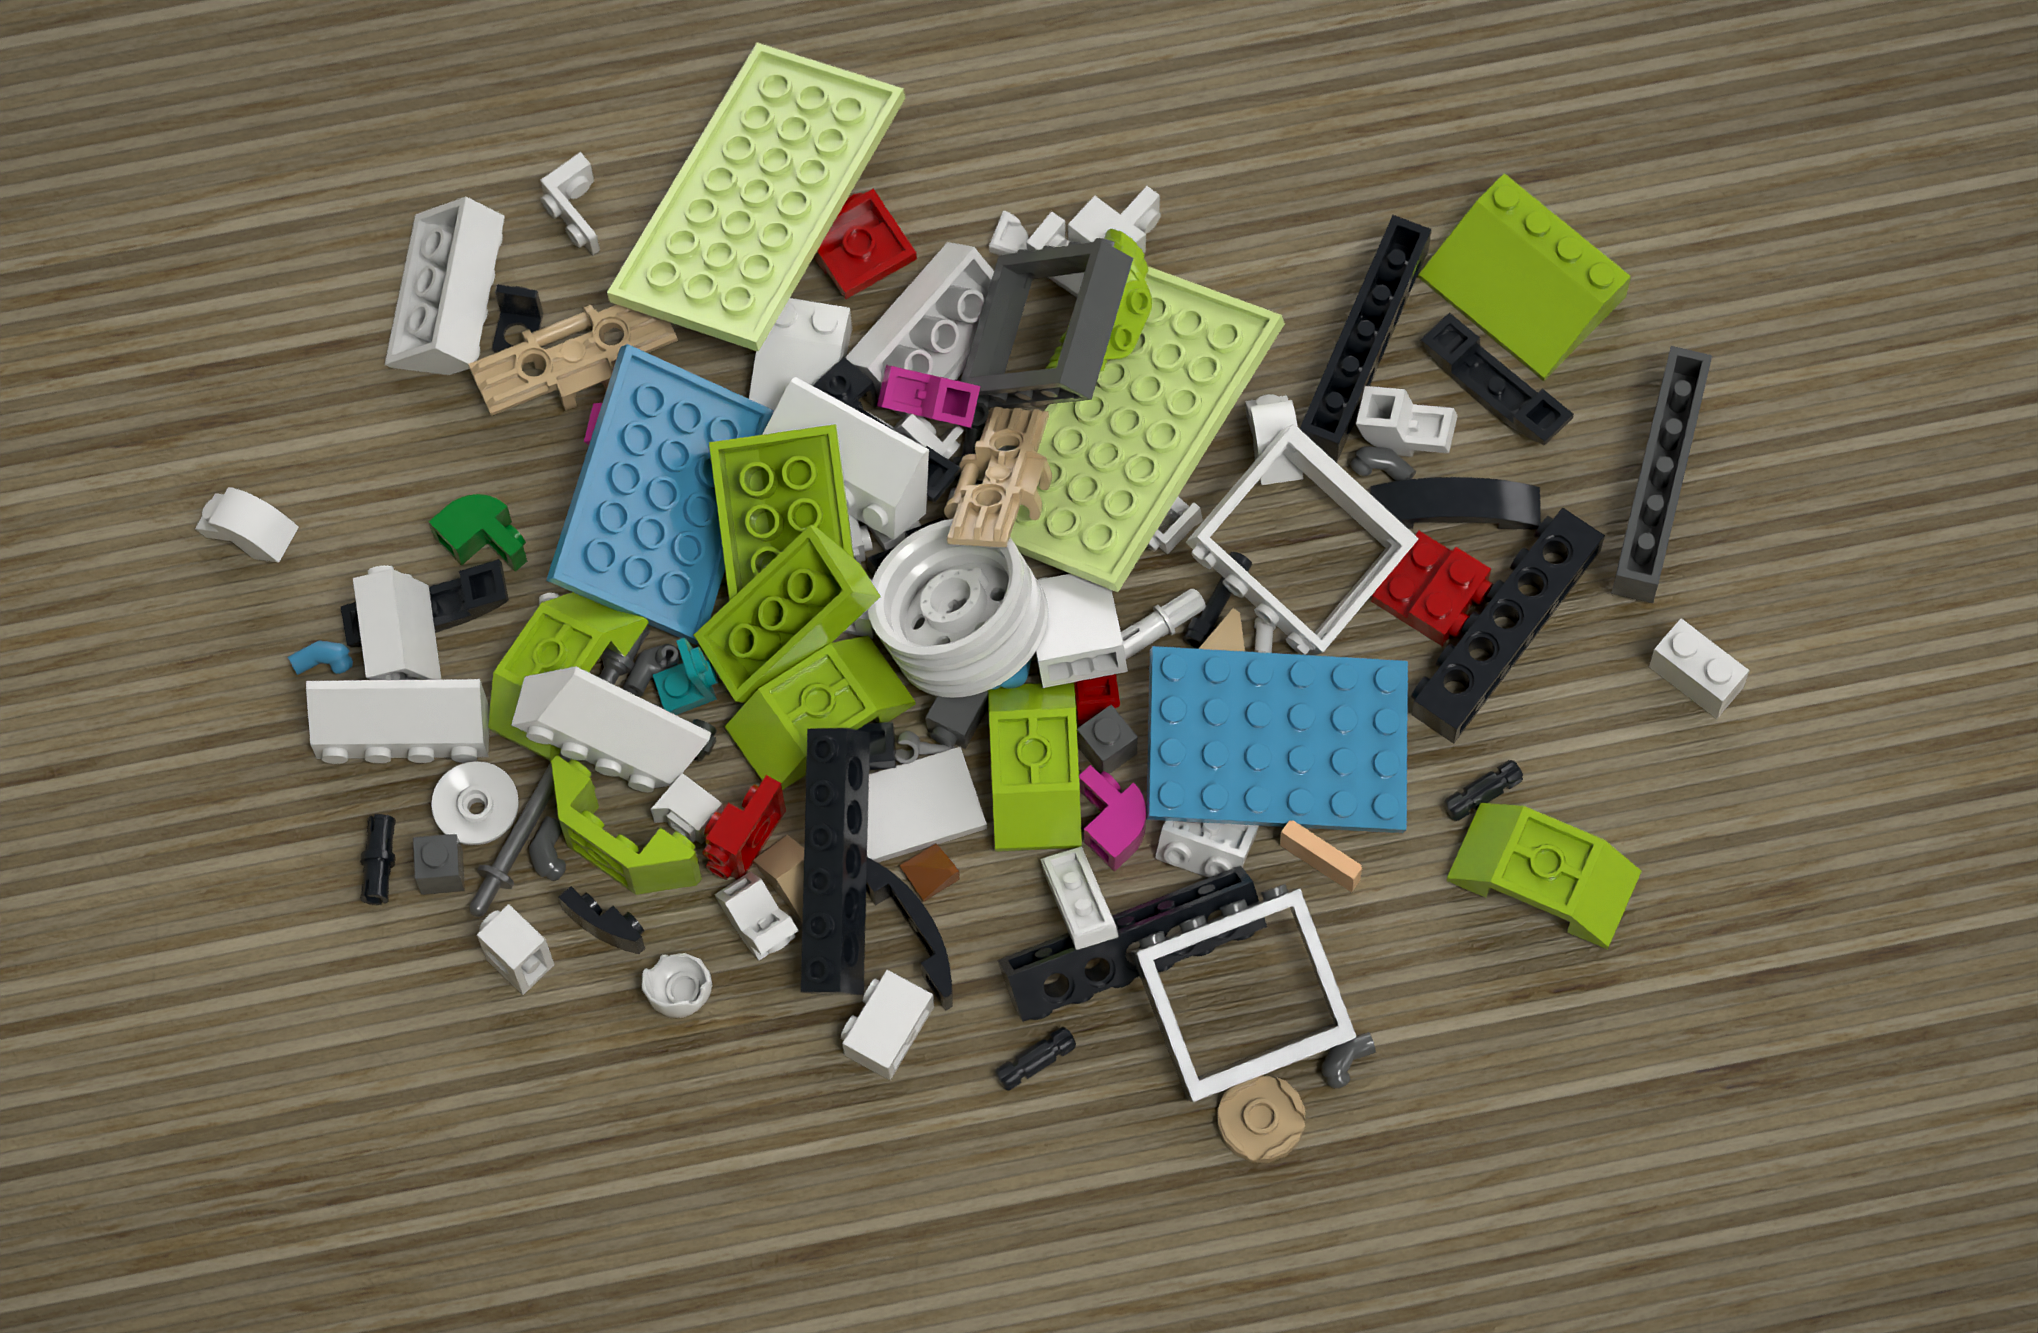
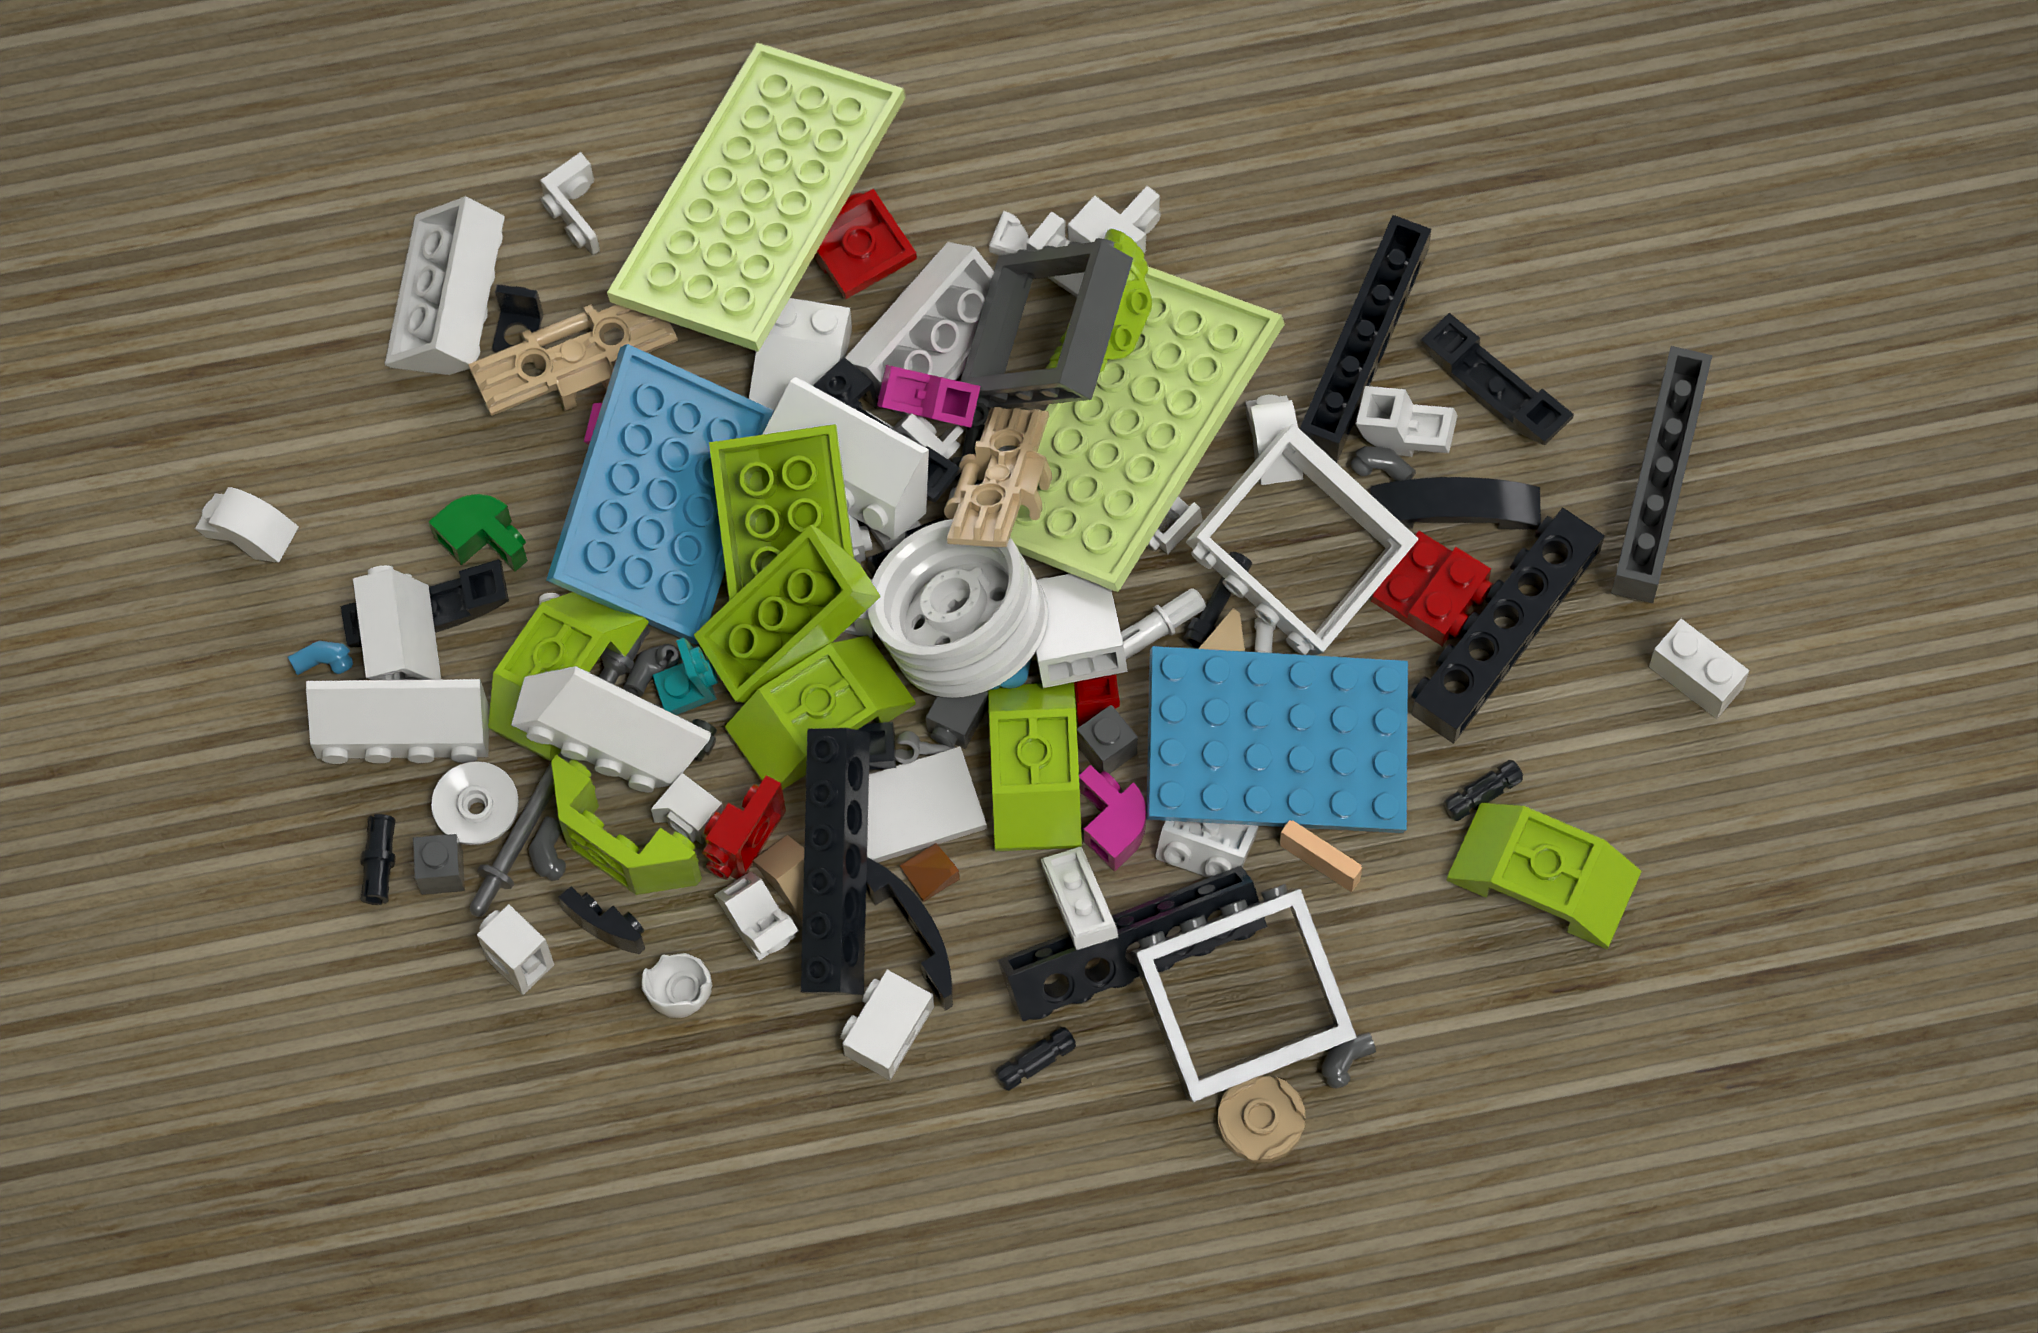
lime slope [1418,173,1631,381] -> none

